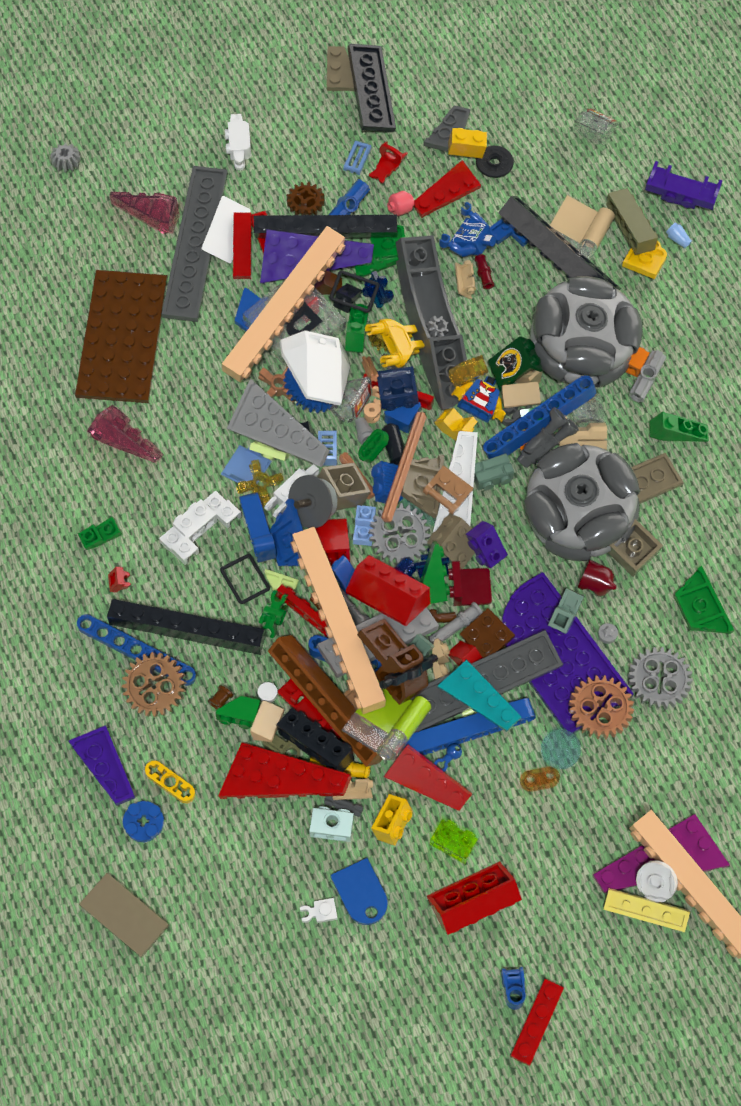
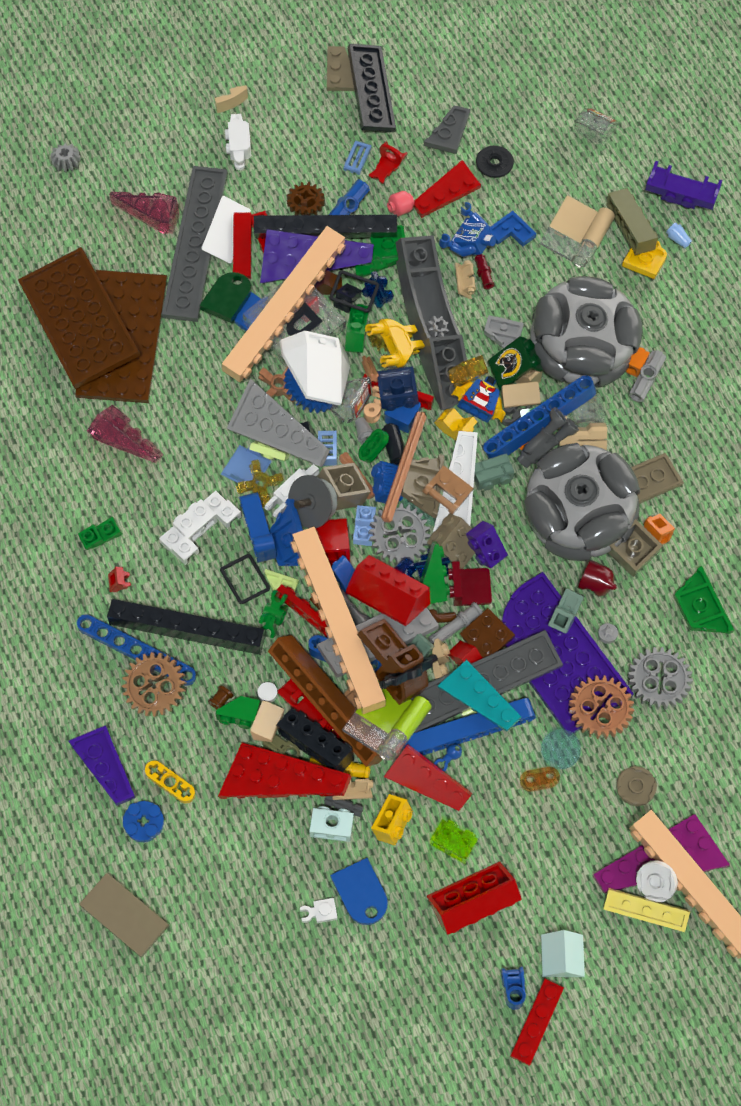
yellow brick [448,128,487,158] -> none
black brick [498,196,621,291] -> none
green slope [649,412,709,442] -> none
none -> reddish brown plate [18,247,141,389]
none -> dark green tile [199,272,251,323]
none -> tan slope [215,85,248,113]
none -> light grey wing [484,315,524,348]
none -> light aqua slope [541,930,585,977]
none -> dark tan tile [616,766,657,807]
none -> orange brick [644,514,675,545]

